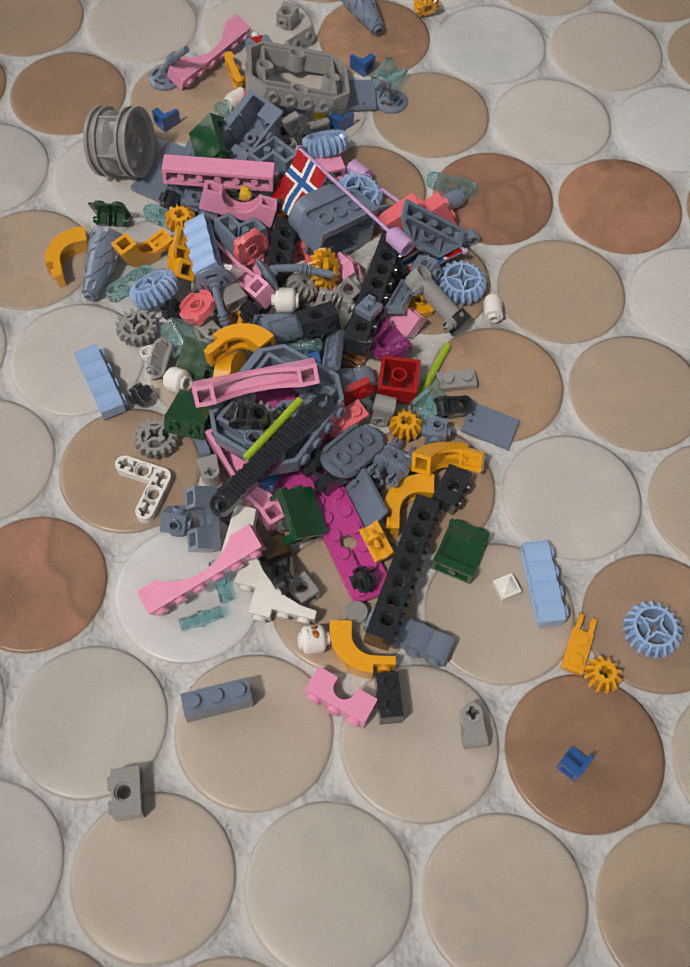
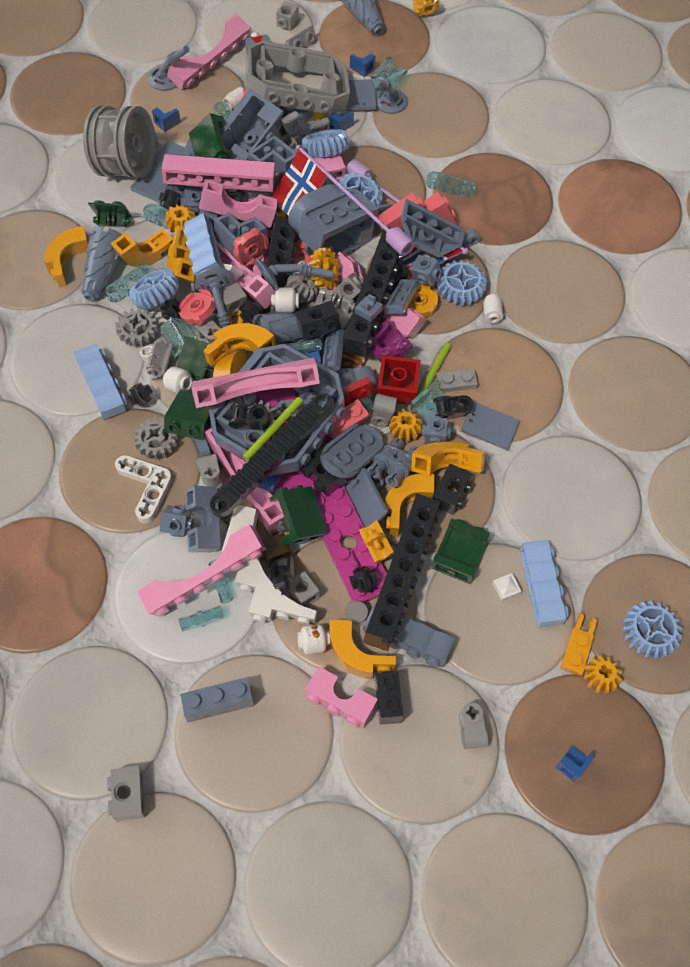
light orange hinge [224,51,246,89] -> none
yellow hinge [239,185,283,206] -> none
light grey piece [405,264,471,335] -> none
sand blue brick [441,189,465,210] -> none

